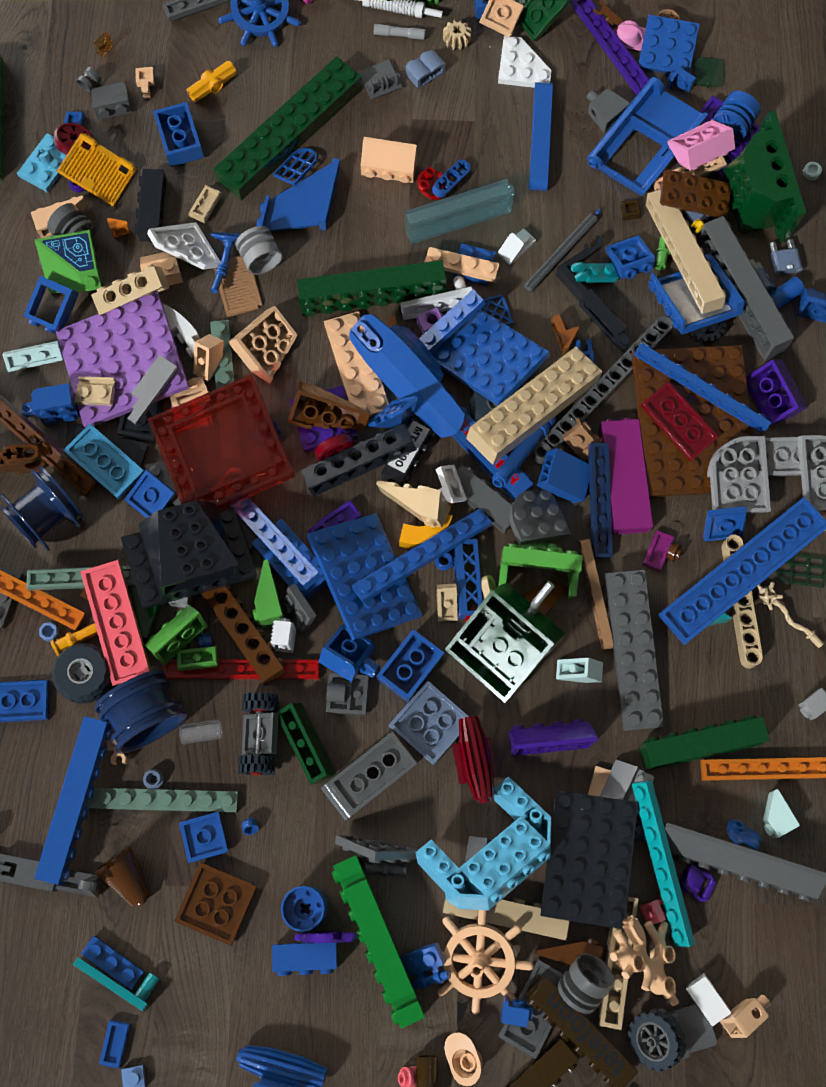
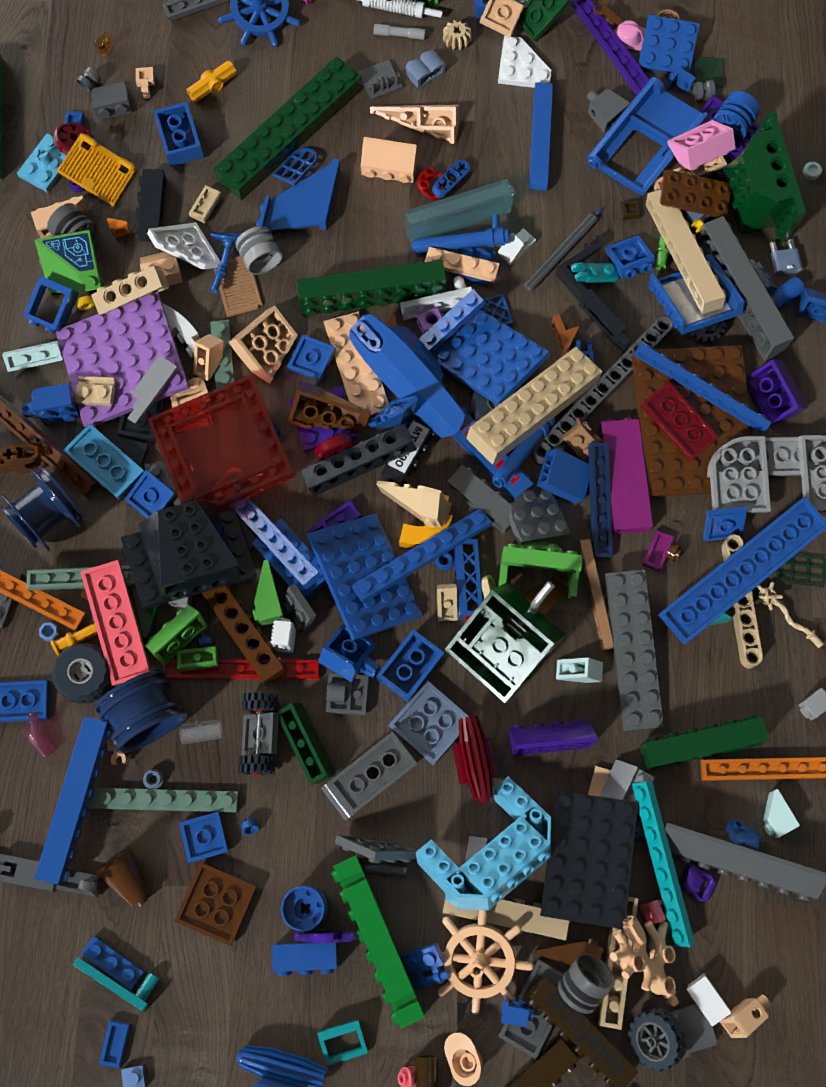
white slope [436,465,467,503] -> none
none -> clear pink piece [21,712,56,758]
none -> yellow tile [75,296,95,310]
none -> blue plate [287,335,337,382]
none -> teal tile [317,1019,368,1066]
none -> light nougat wedge [370,105,459,144]
none -> blue cylinder [412,214,510,253]
none -> dark grey wheel [693,80,715,100]

